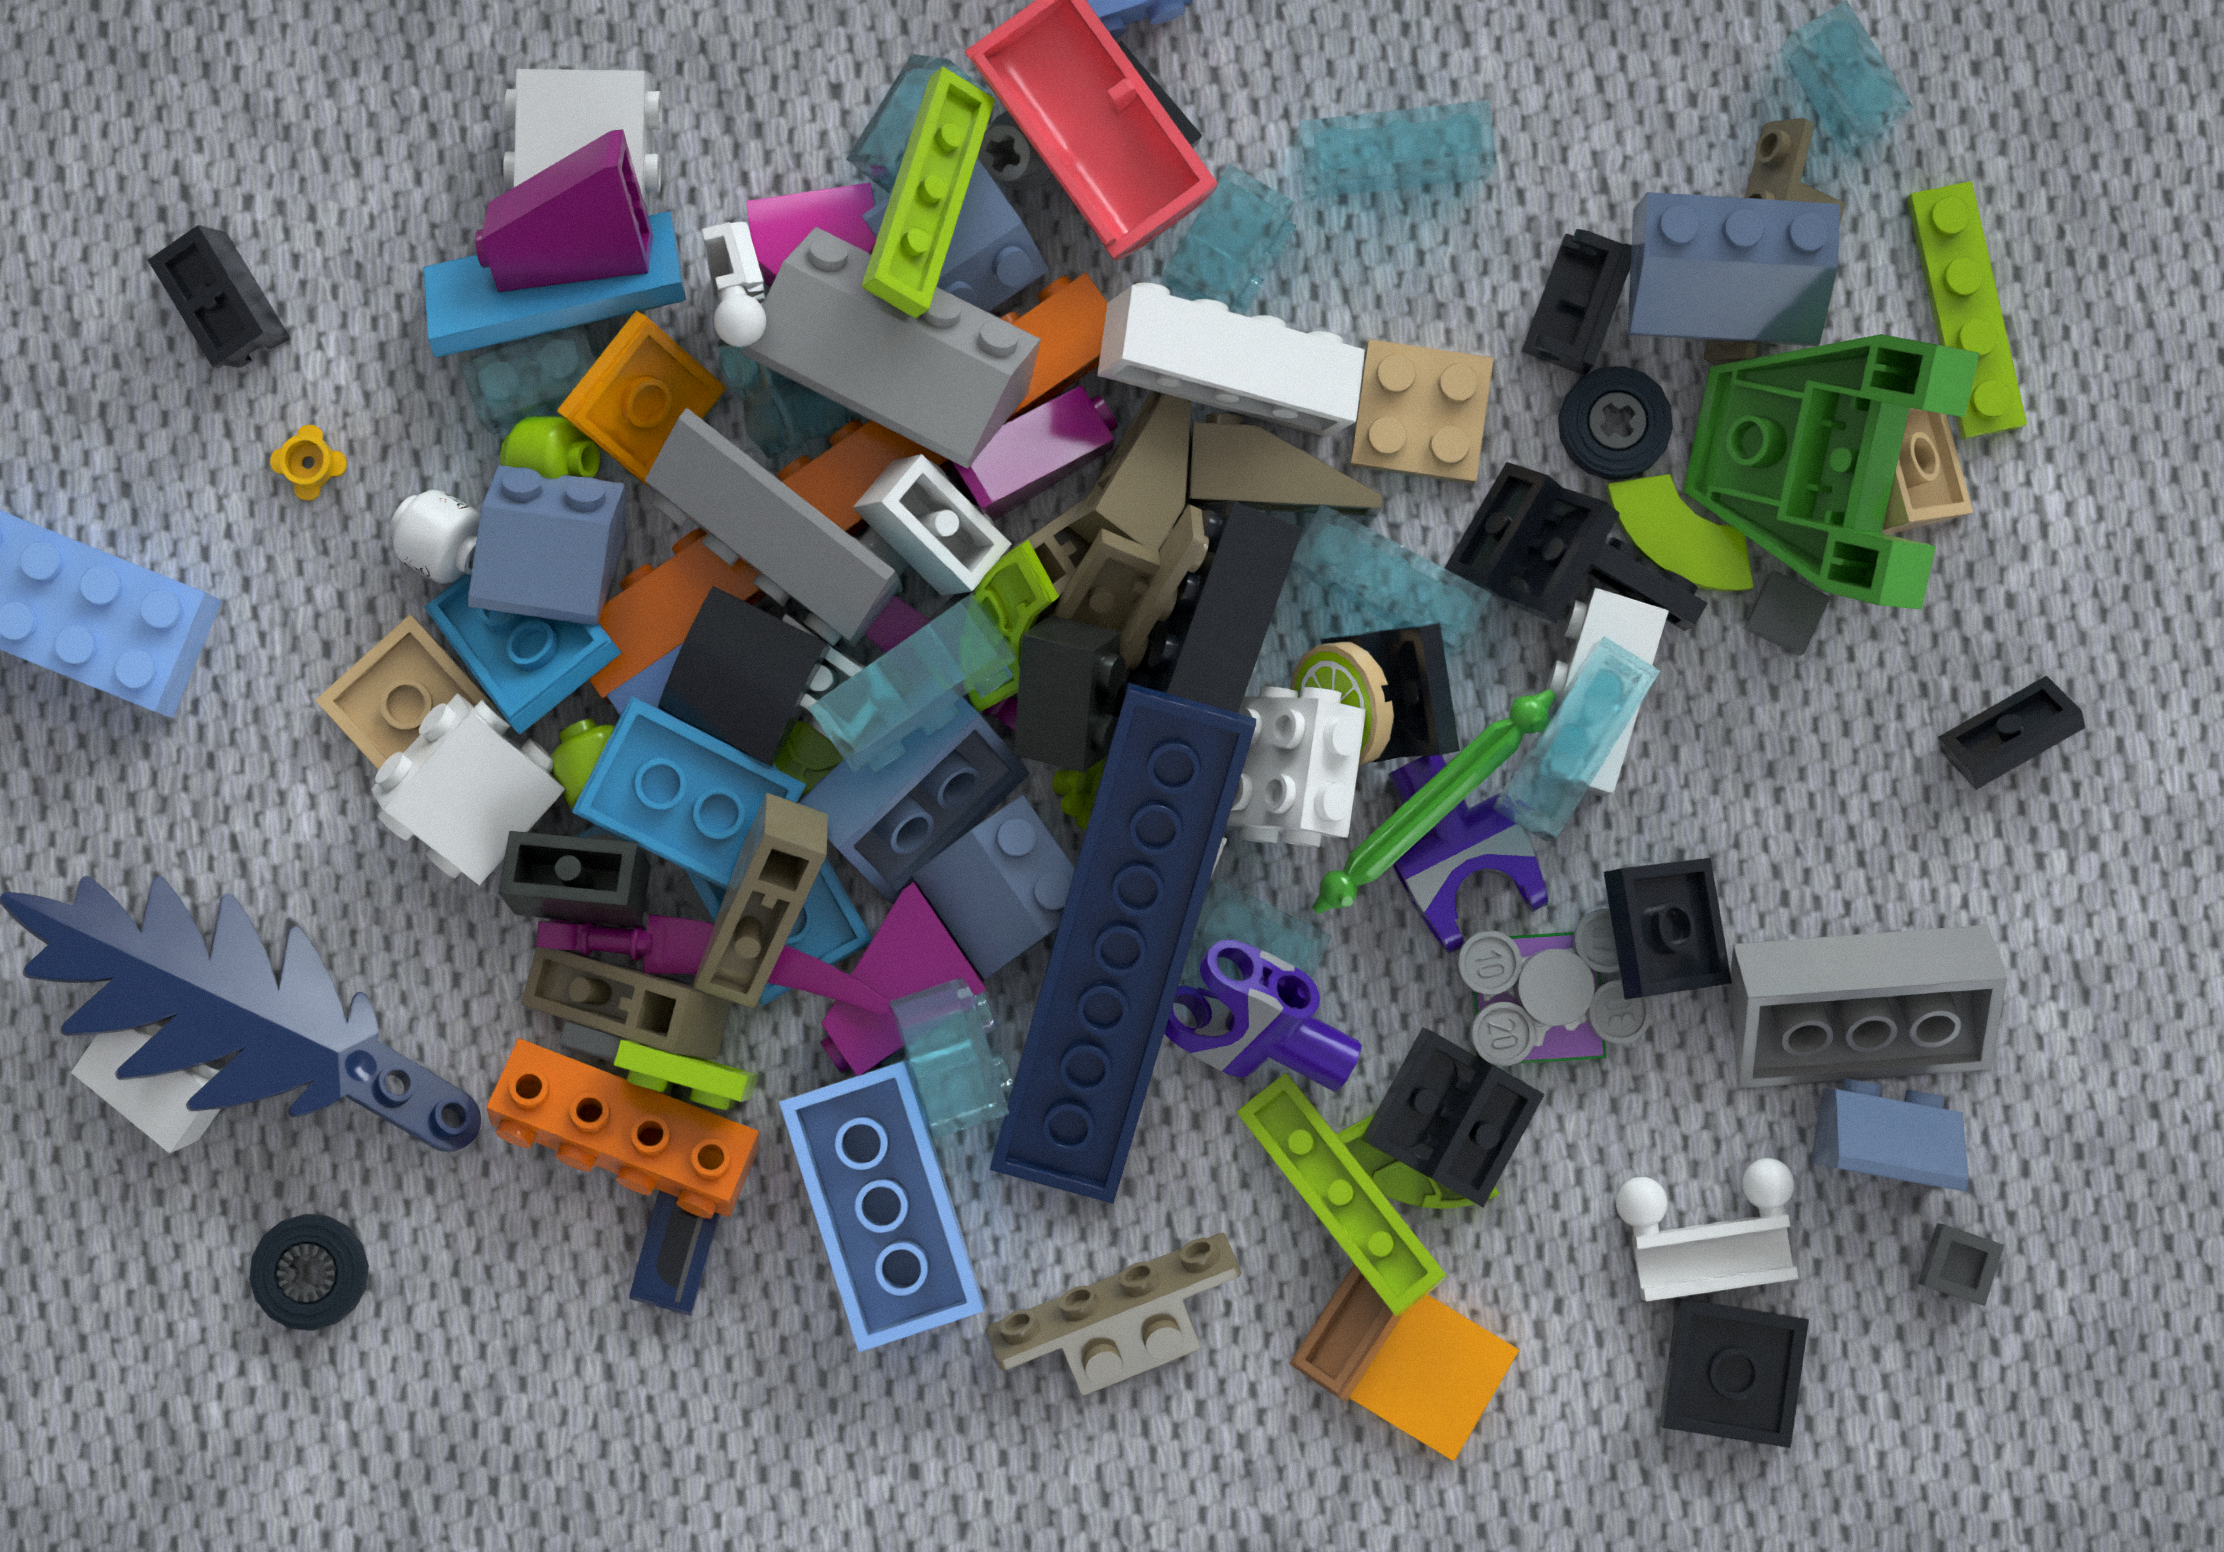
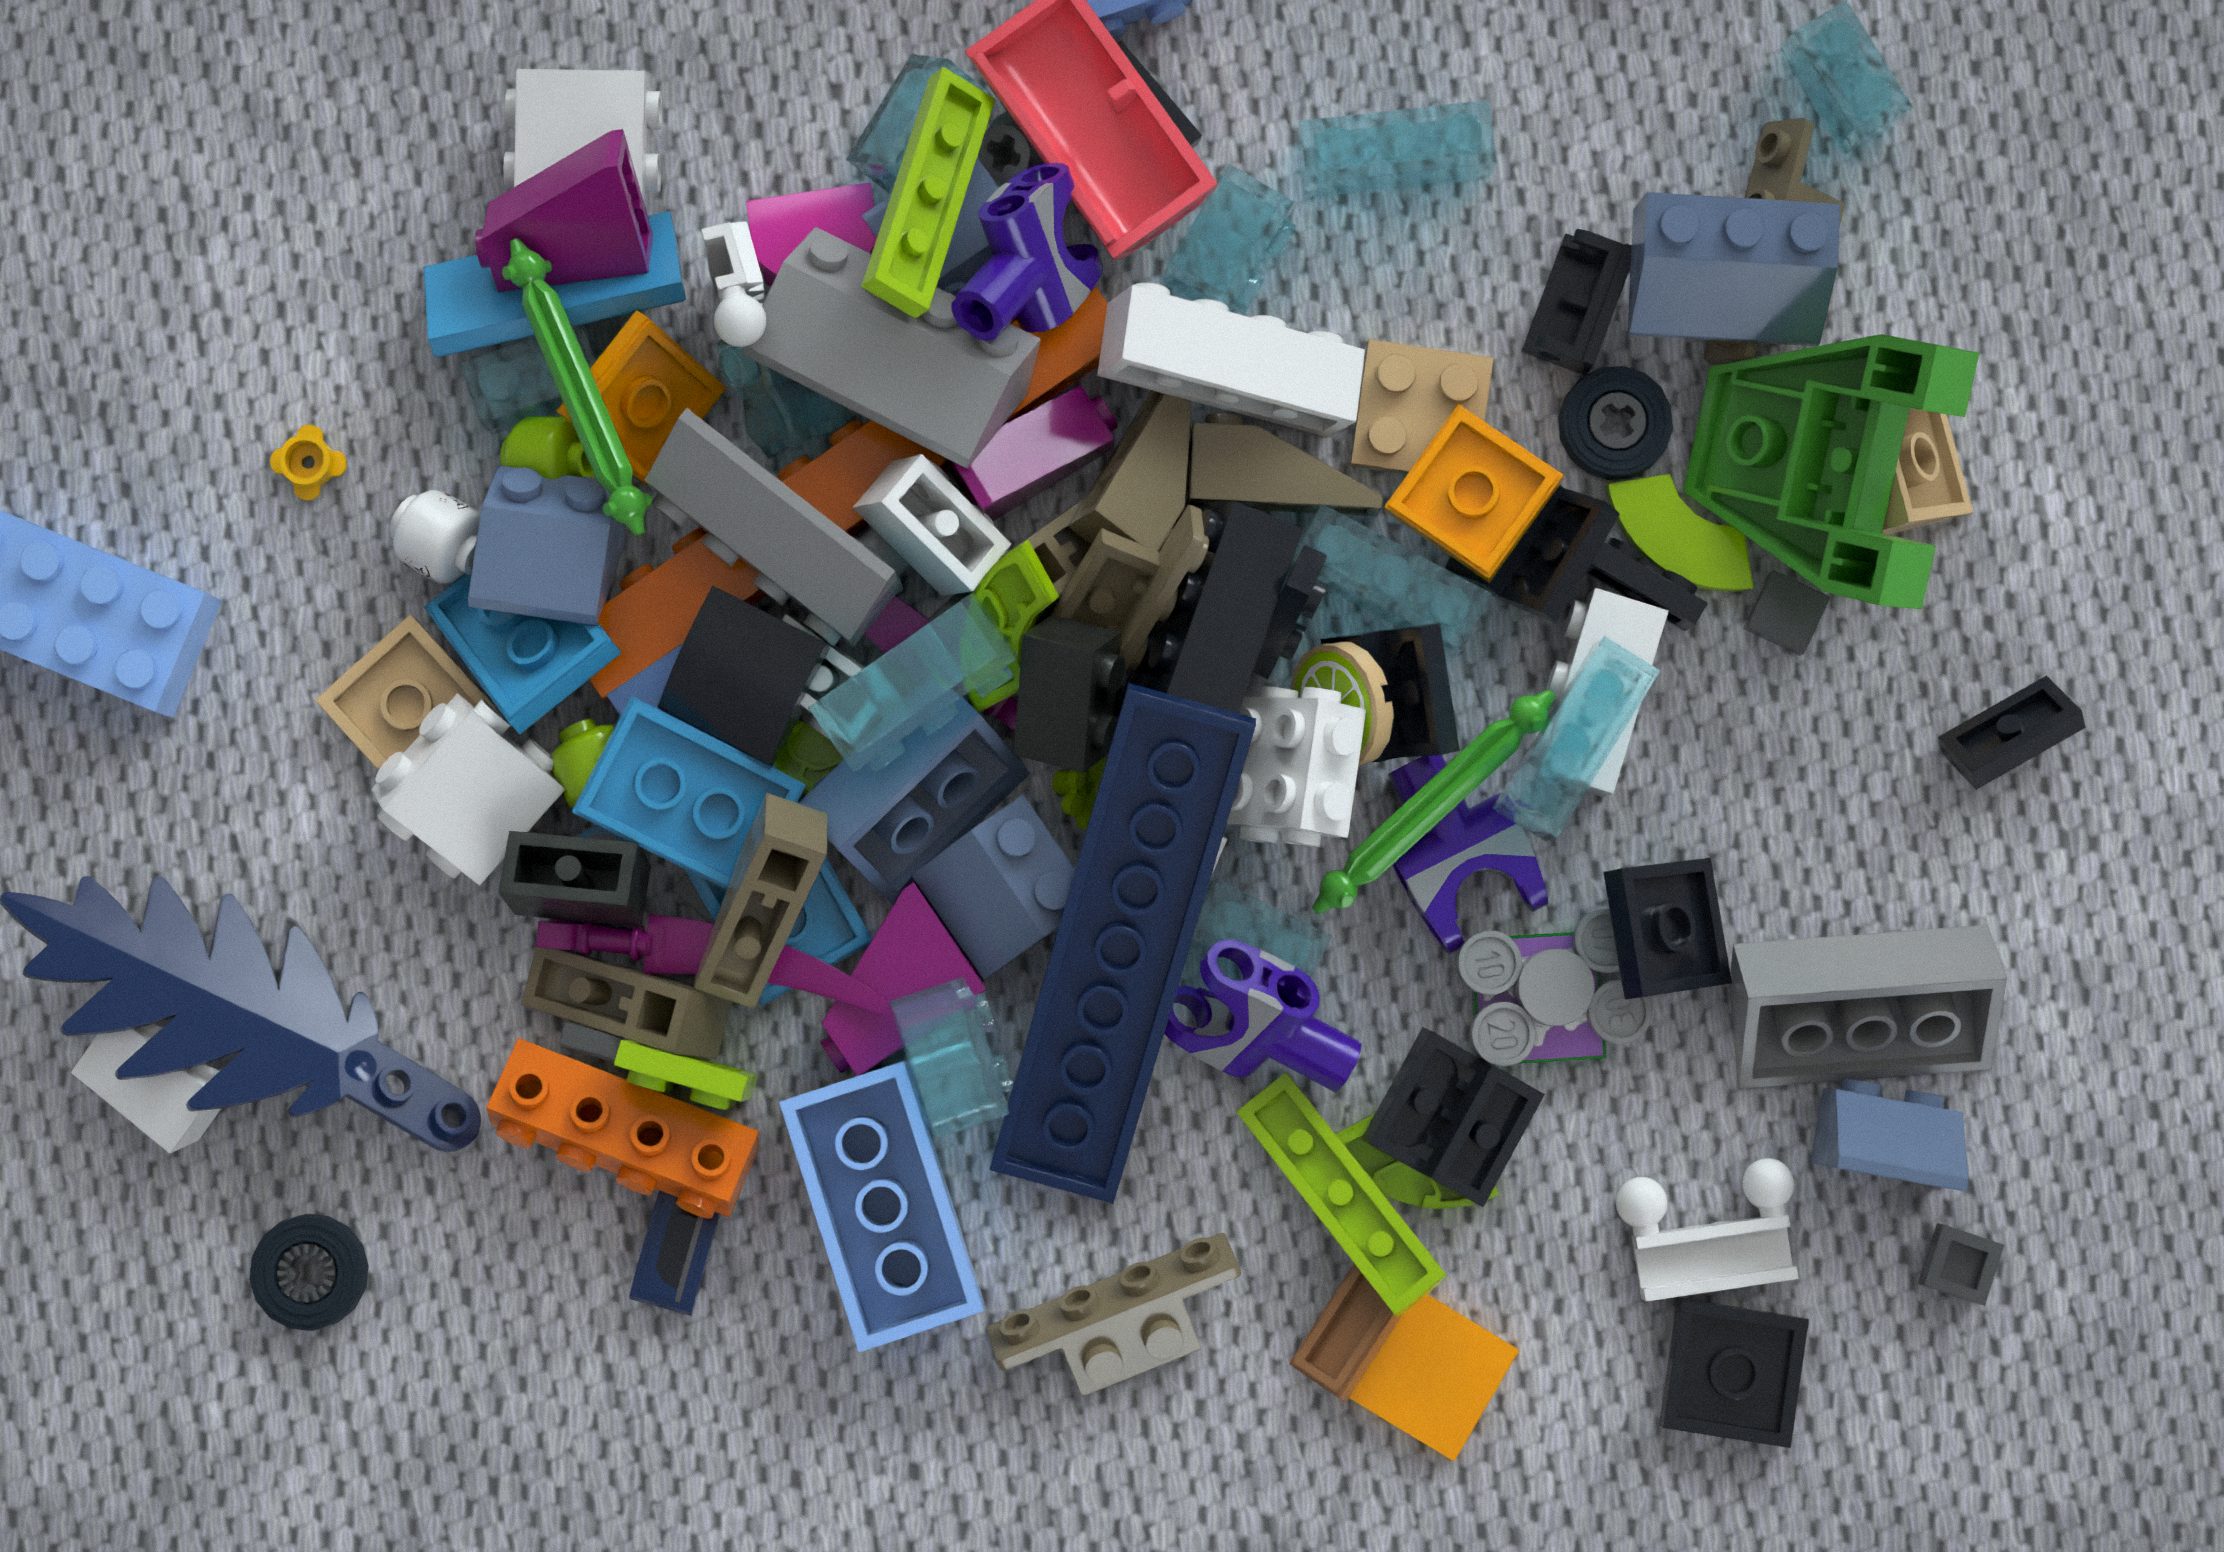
black hinge [148,225,291,369] -> none
lime plate [1906,181,2027,440] -> none
none -> bright green wheel [502,238,652,536]
none -> dark purple connector [951,163,1103,341]
none -> black plate [1253,544,1328,679]
none -> light orange tile [1384,404,1564,583]

